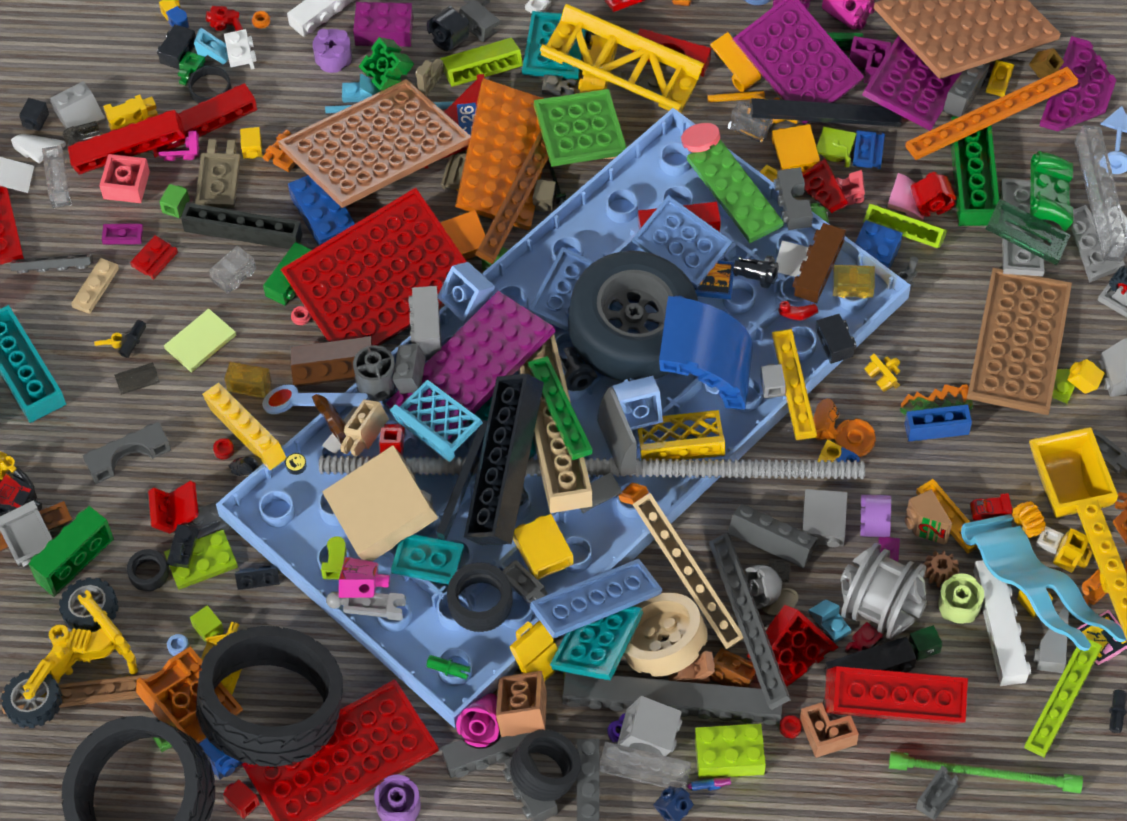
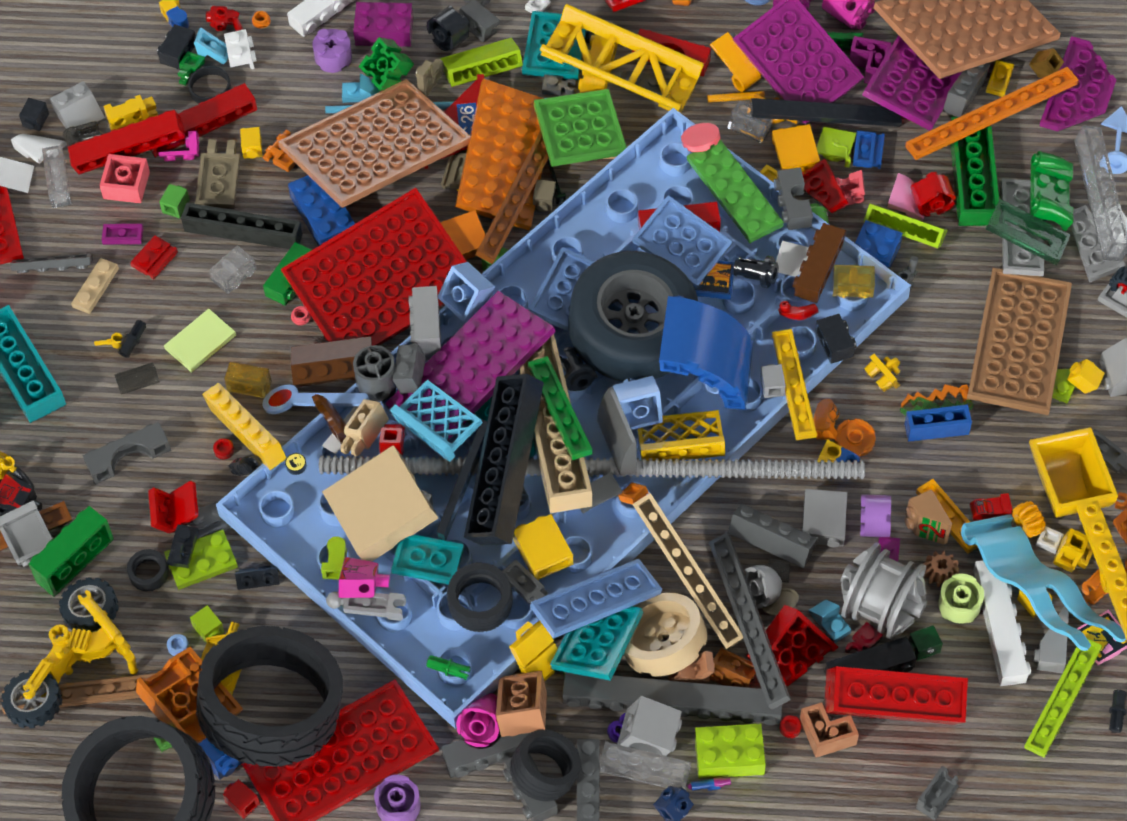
bright green hose [889,751,1083,794] -> none

